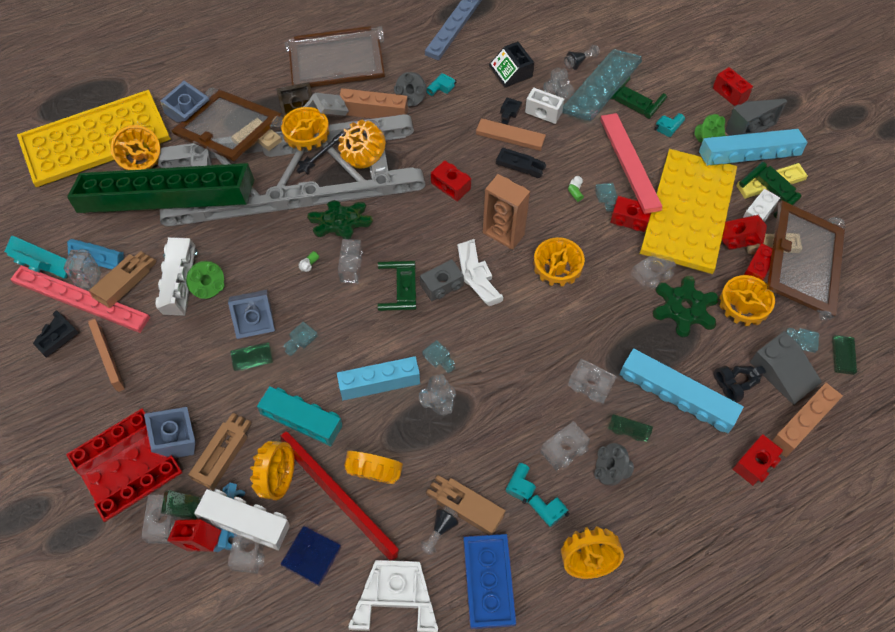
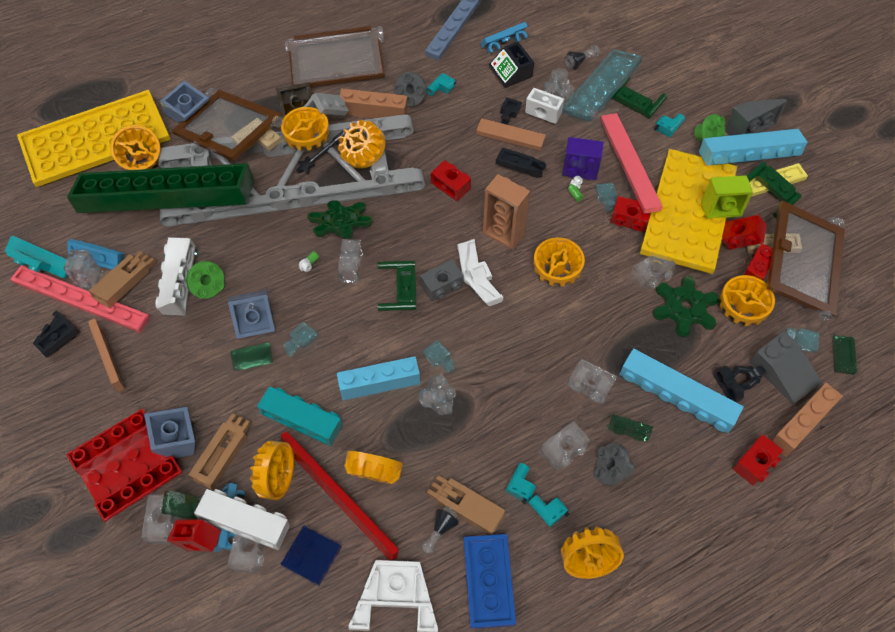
red brick [713,67,753,106] -> none
white brick [743,189,780,222] -> none
none -> dark azure plate [480,22,528,54]
none -> dark purple brick [562,137,604,180]
none -> lime brick [701,175,753,219]

